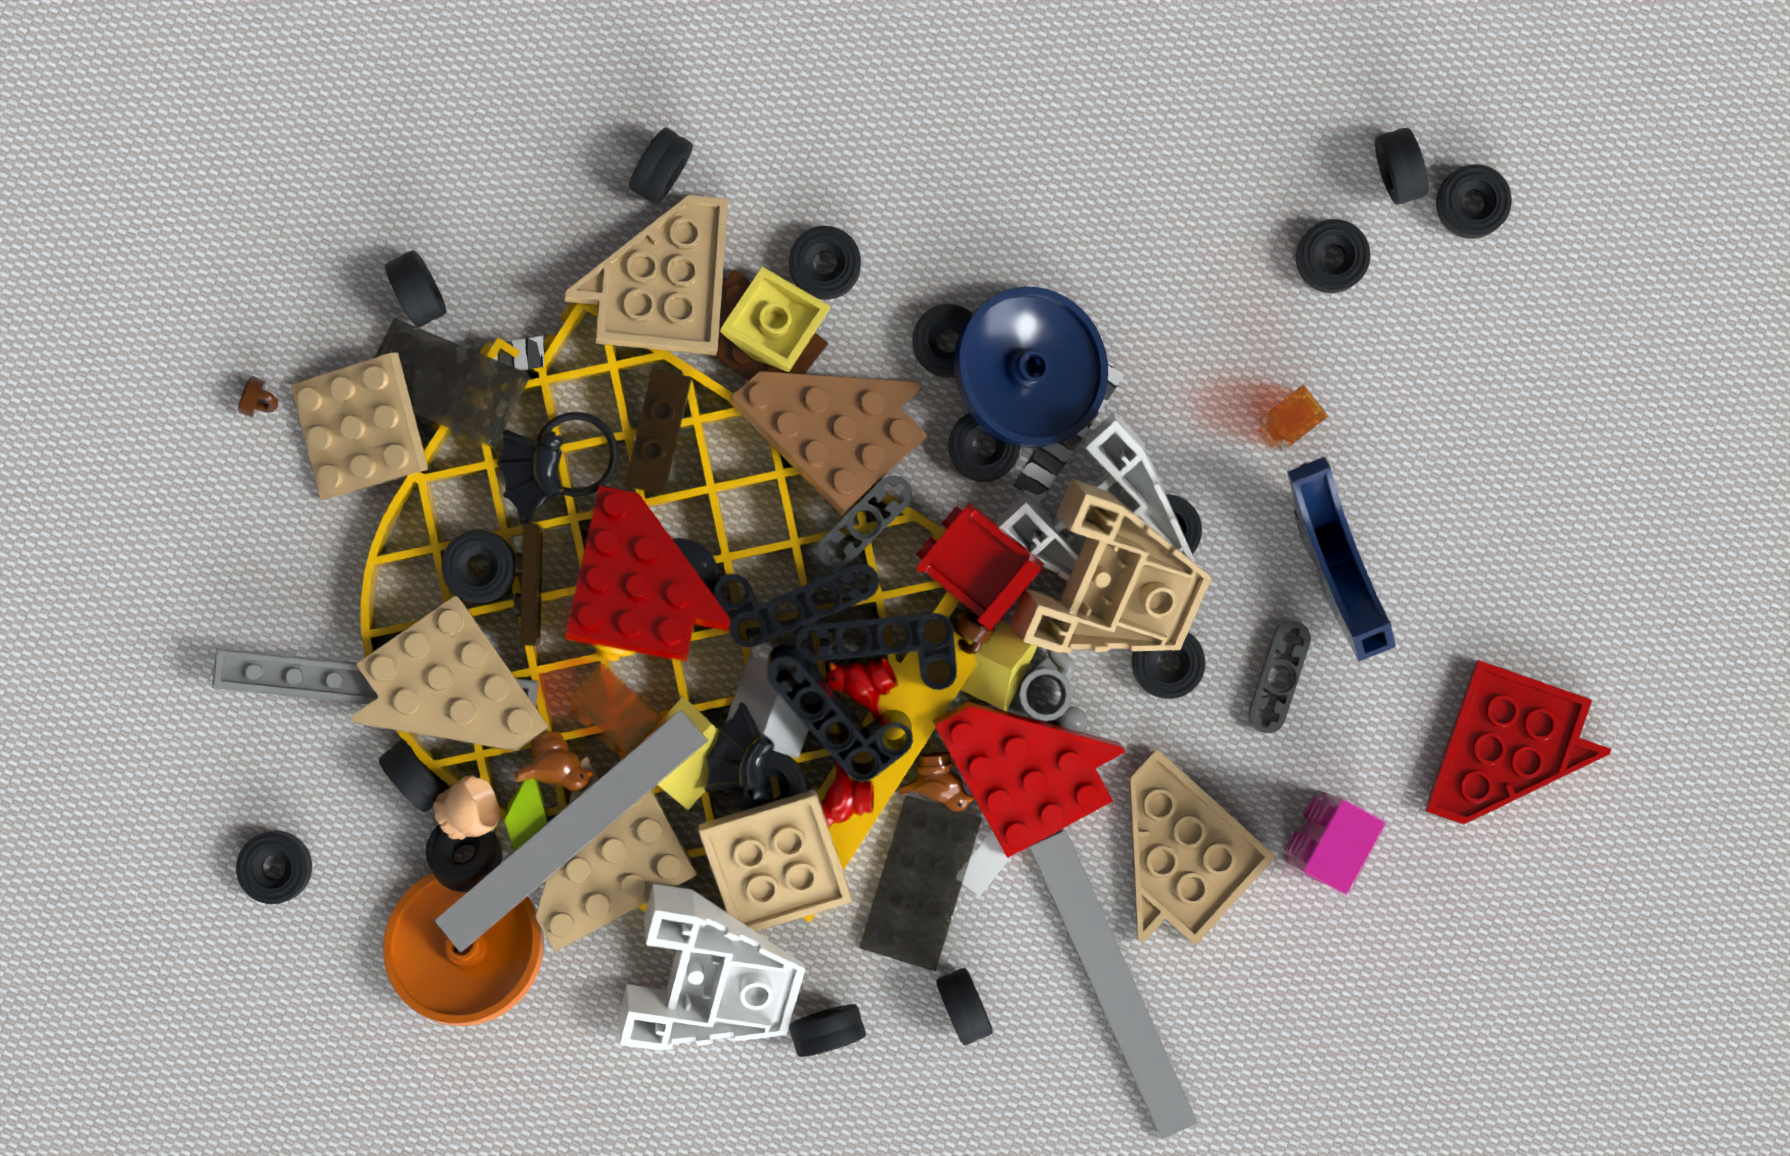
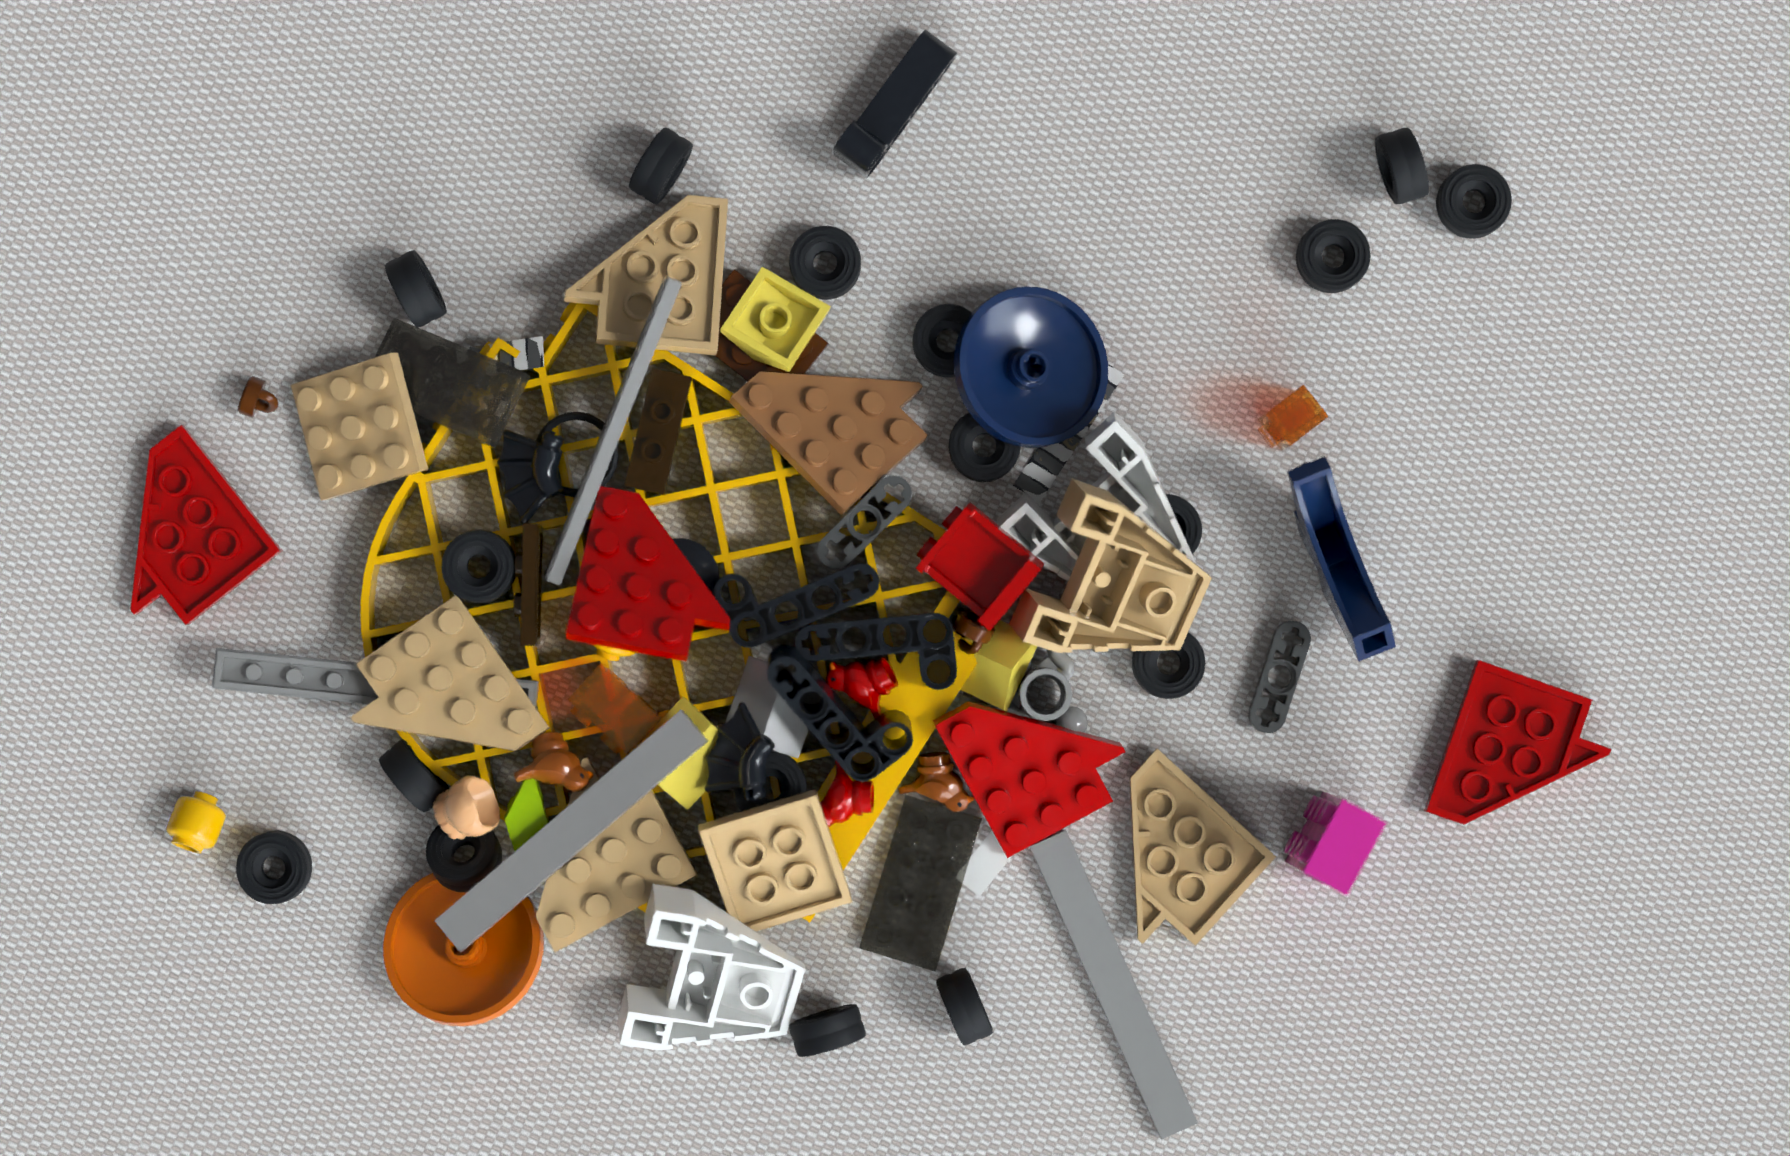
none -> red wing [130,425,283,625]
none -> yellow head [166,791,226,854]
none -> light grey tile [545,276,682,586]
none -> black beam [833,30,958,179]

